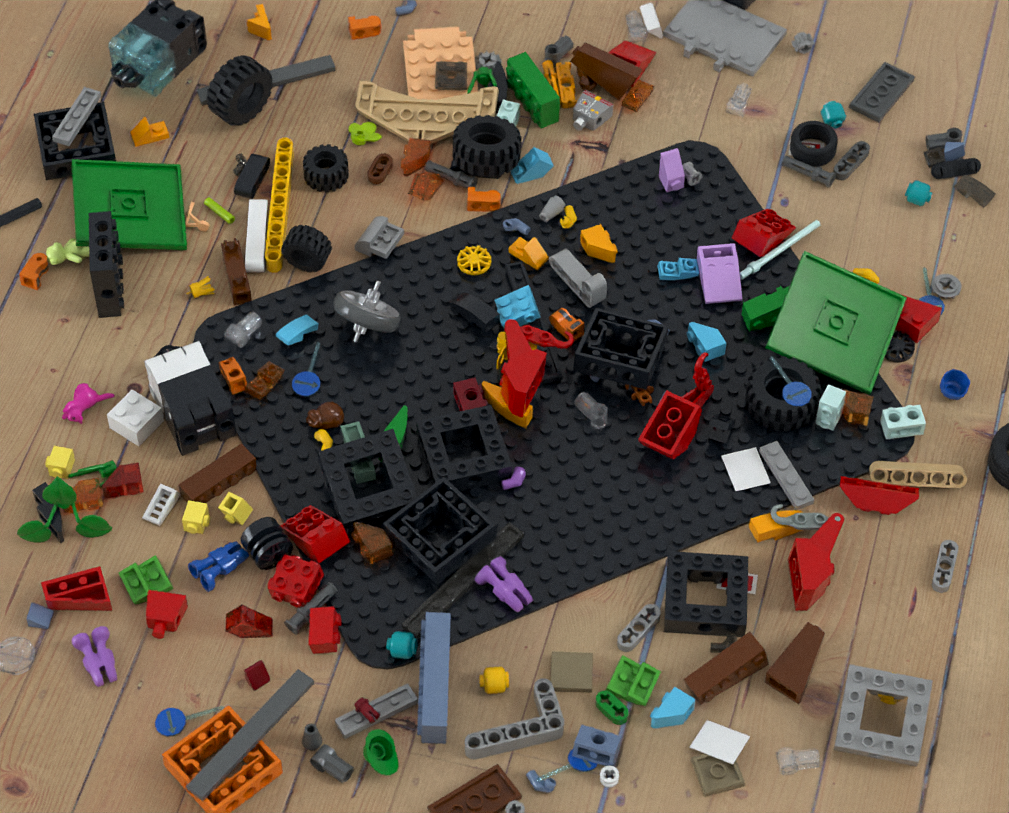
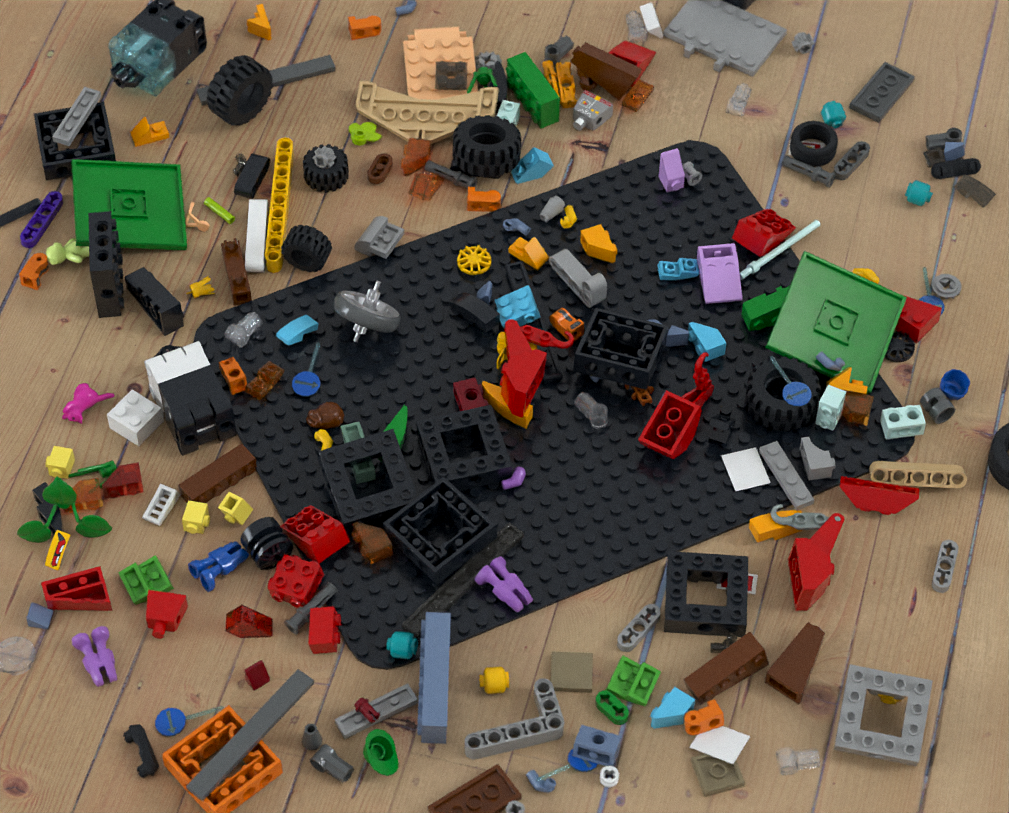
none -> dark purple beam [20,191,64,248]
none -> yellow sticker [45,530,71,570]
none -> black piece [123,724,159,778]
none -> black wedge [125,267,184,336]
none -> light grey gear [313,146,336,169]
none -> sand blue slope [476,281,492,305]
none -> sand blue slope [666,325,689,346]
none -> orange leg [684,699,724,735]
none -> light grey arch [800,437,835,480]
none -> sand blue arm [816,352,845,371]
none -> light orange slope [826,367,868,394]
none -> dark grey wheel [920,387,956,424]

